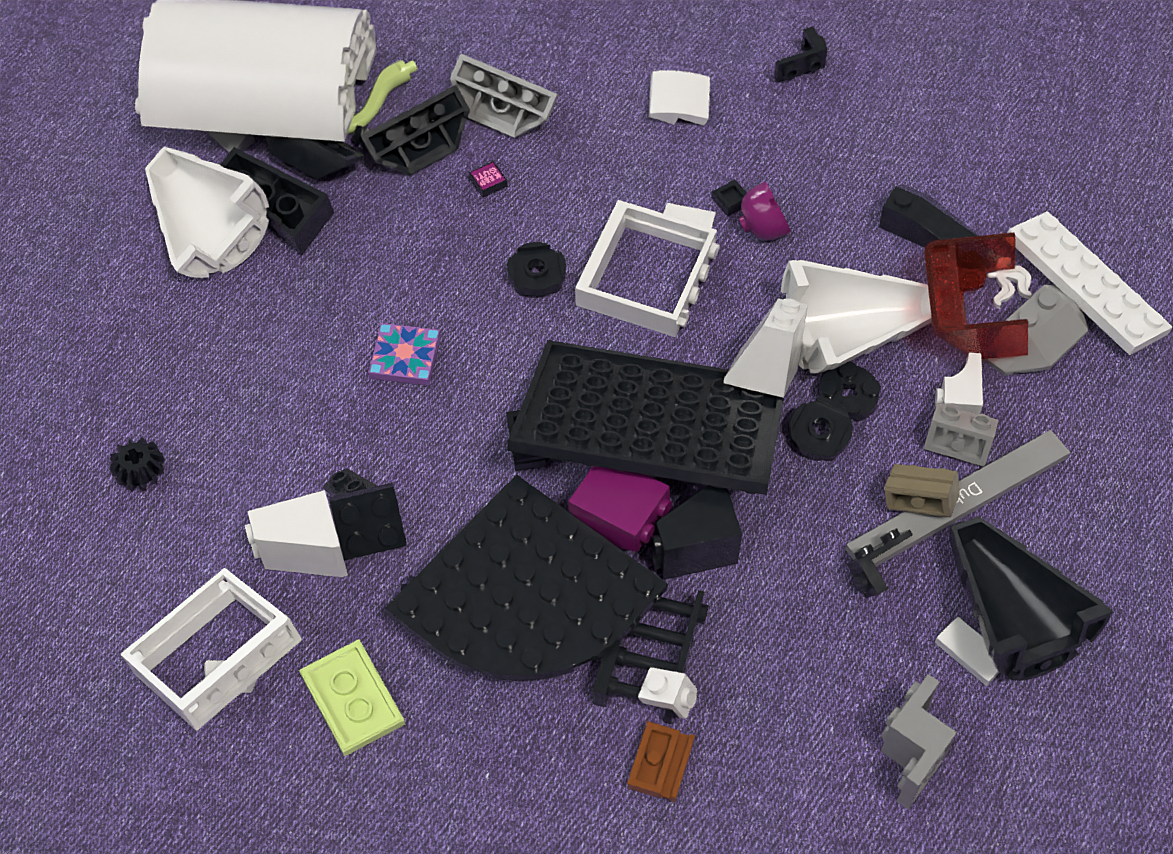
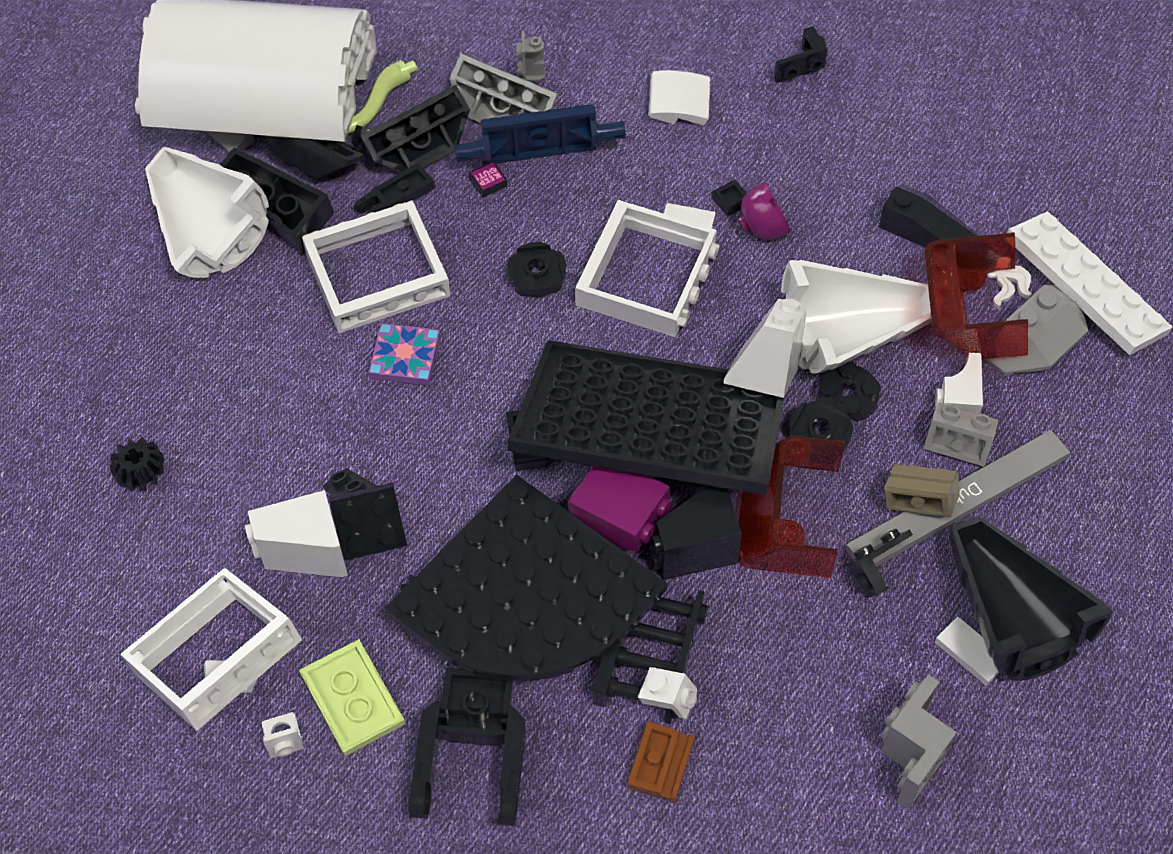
none -> white bracket [262,713,304,758]
none -> white window [302,201,450,334]
none -> black hinge [354,163,435,216]
none -> black plate [409,668,526,826]
none -> dark blue plate [454,104,626,165]
none -> light grey hinge [516,31,545,83]
none -> clear red windscreen [738,436,845,578]

